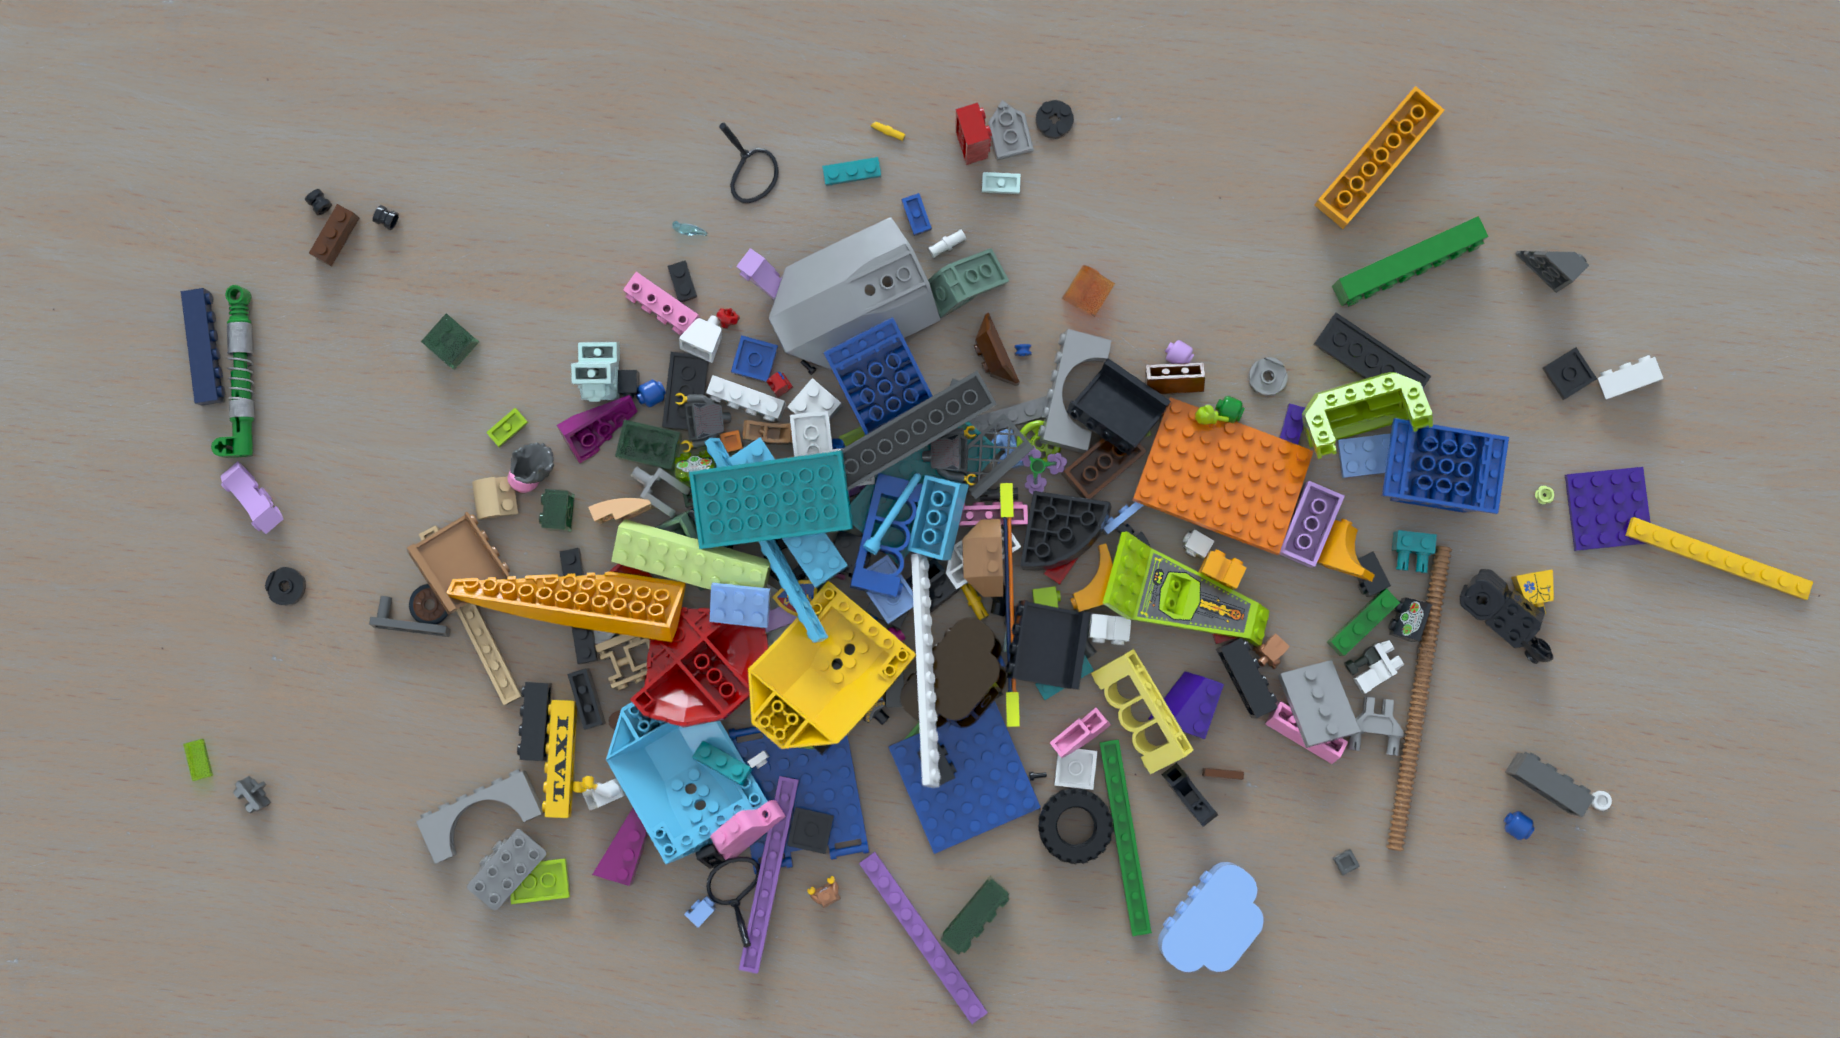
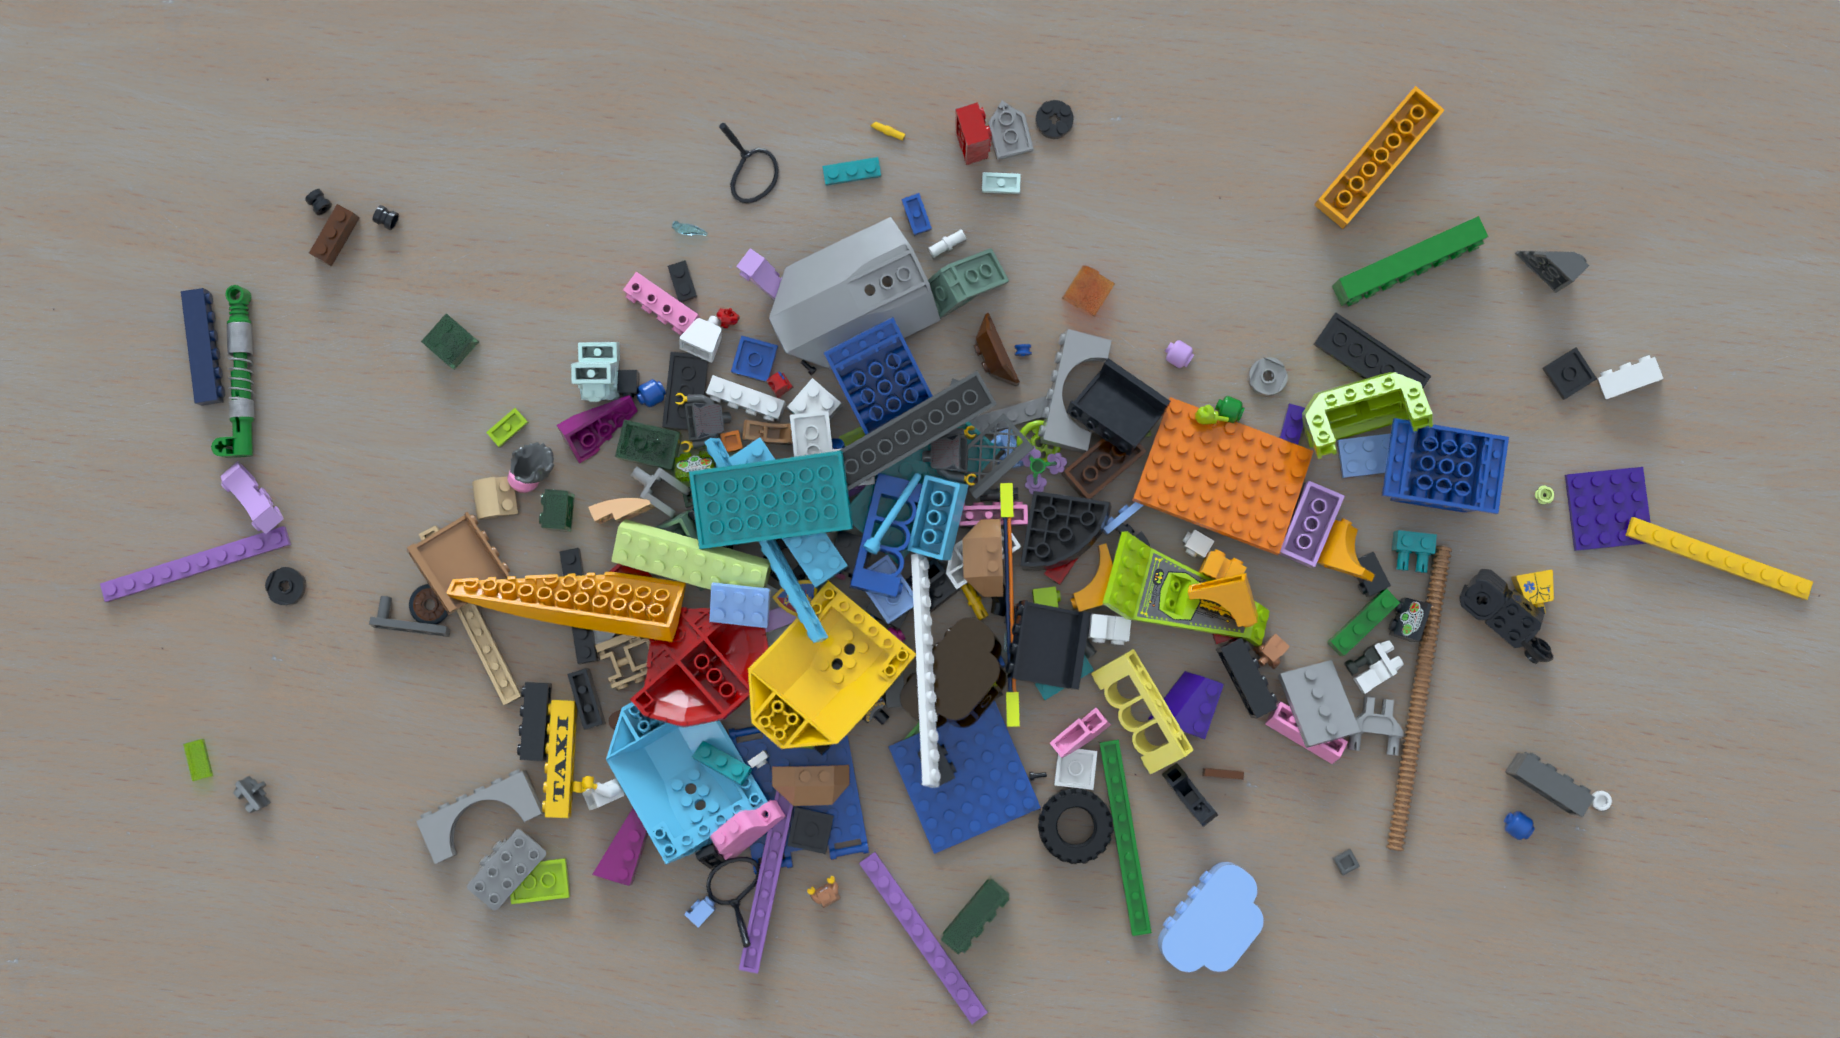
reddish brown brick [1145,362,1205,394] -> none
none -> medium lavender plate [100,526,291,602]
none -> medium nougat wedge [772,765,850,806]
none -> light orange arch [1188,573,1258,627]

